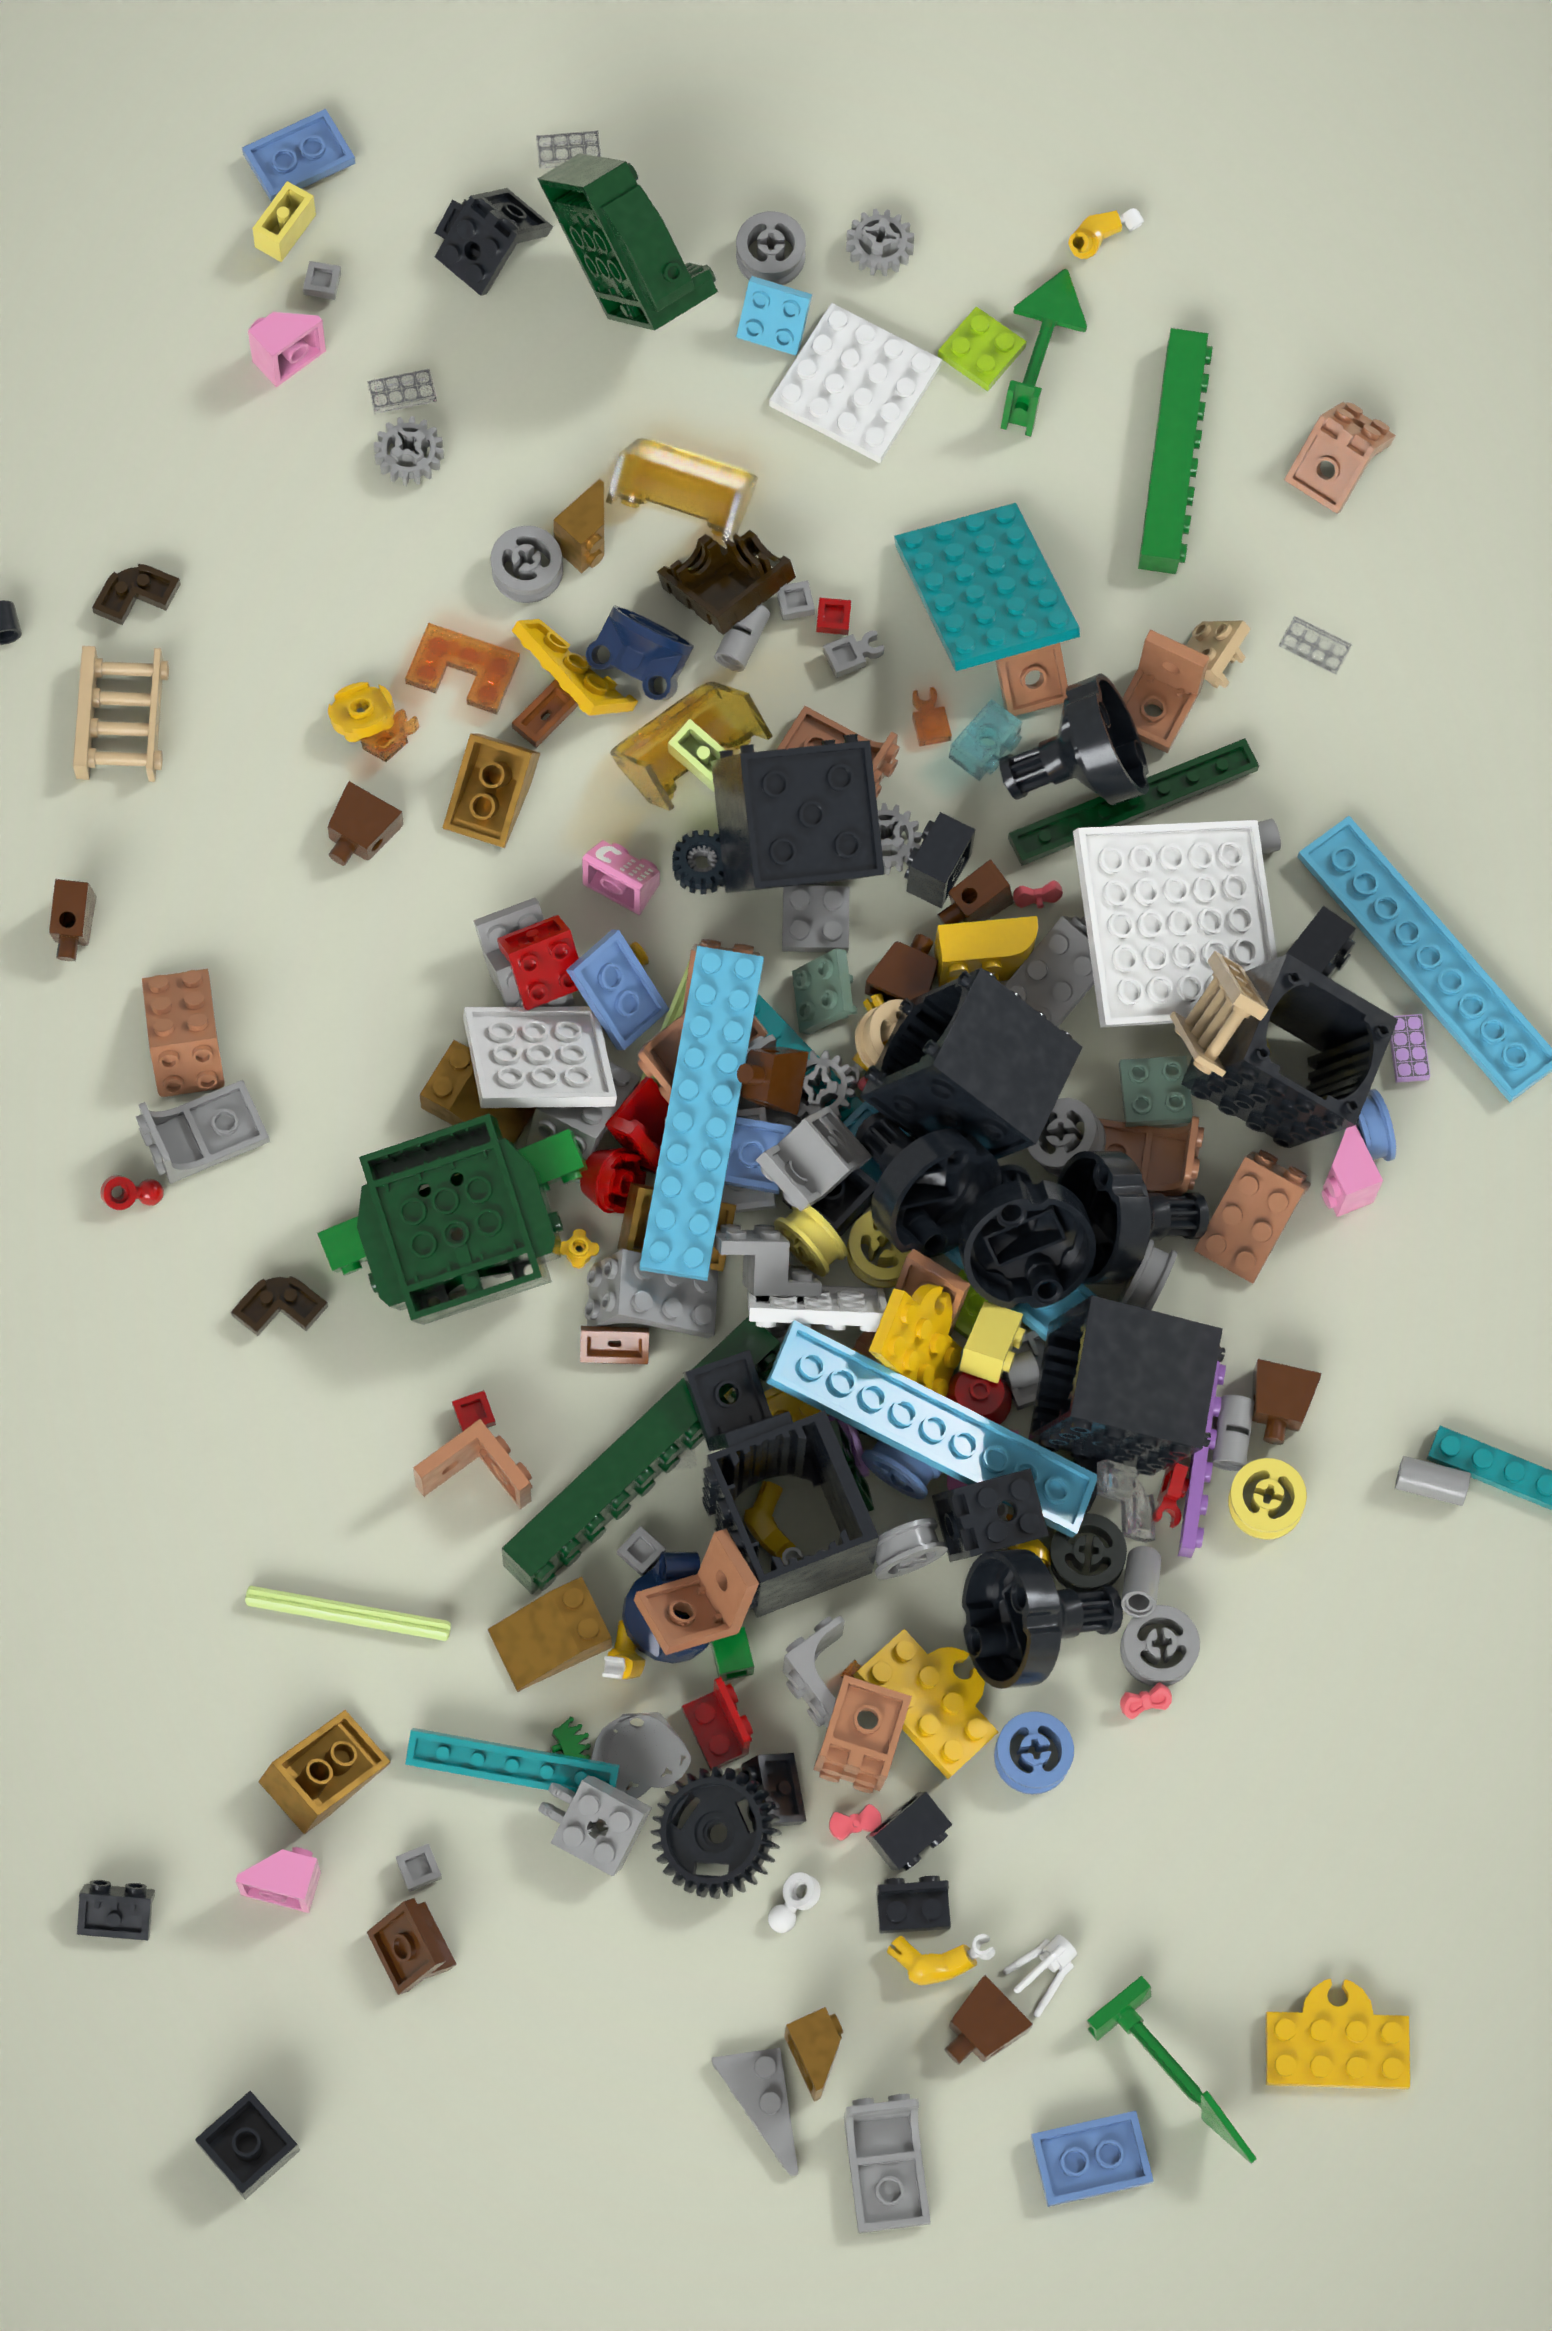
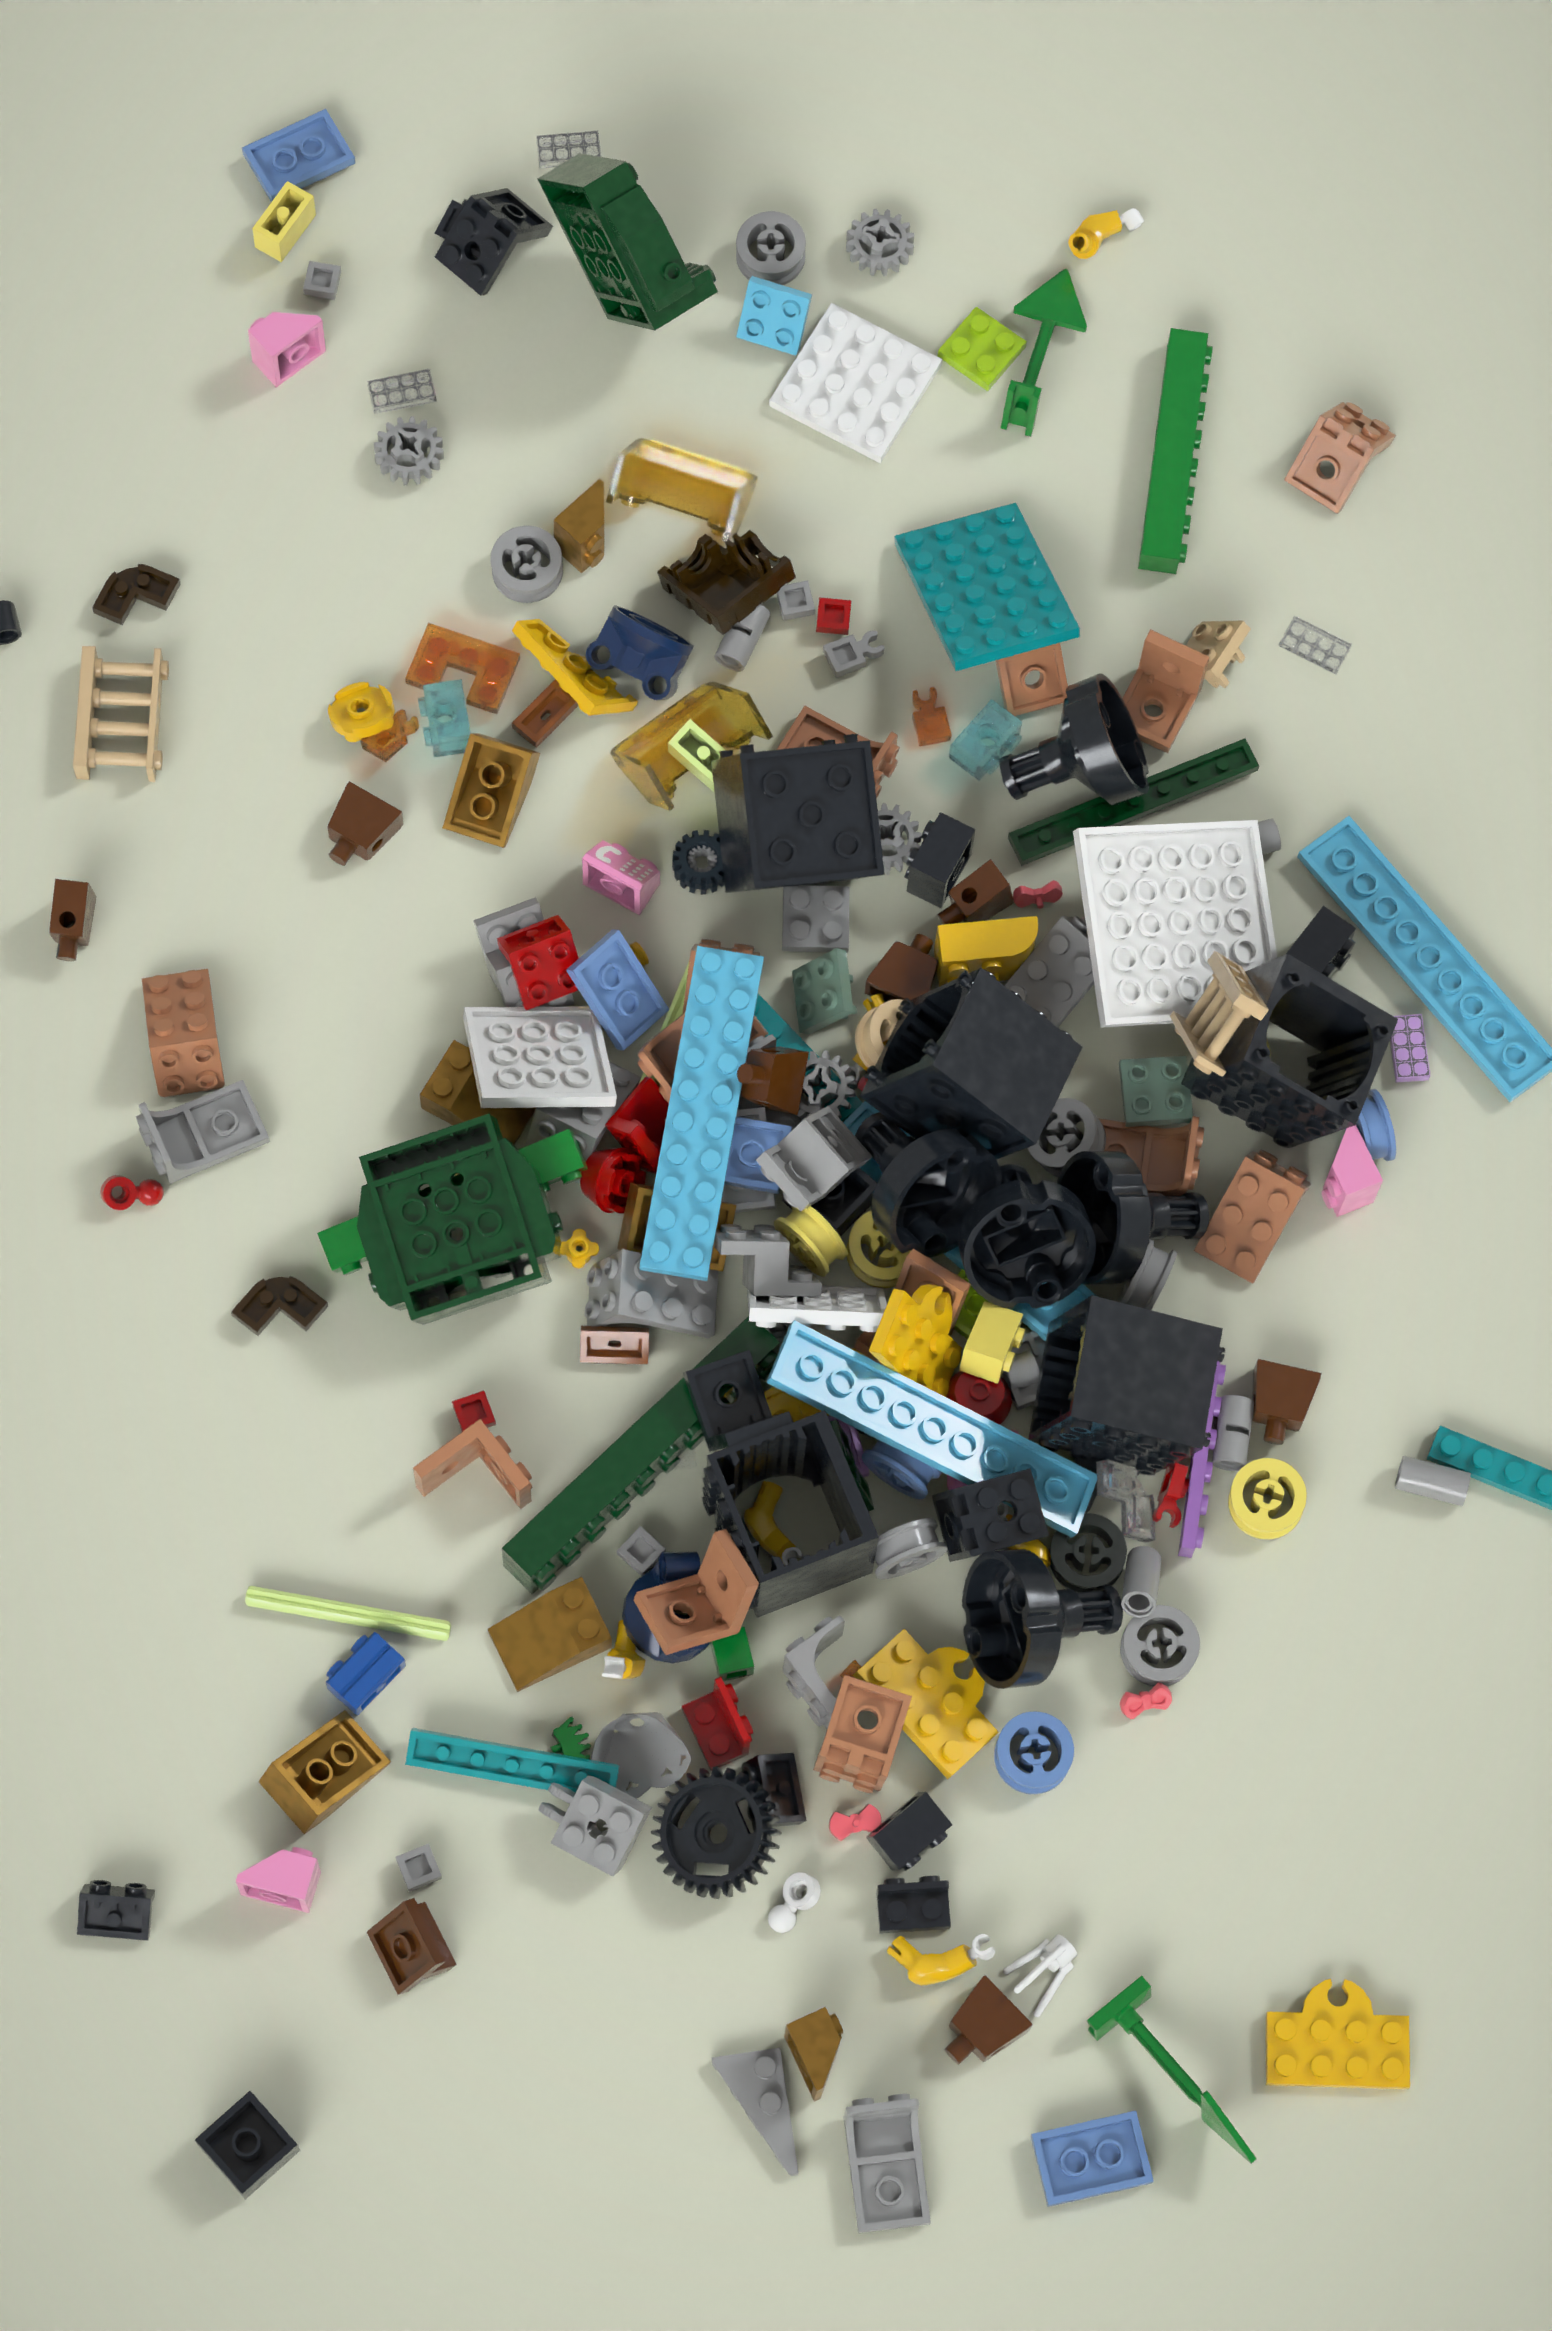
none -> blue brick [326,1632,406,1716]
none -> clear light blue brick [418,679,471,758]

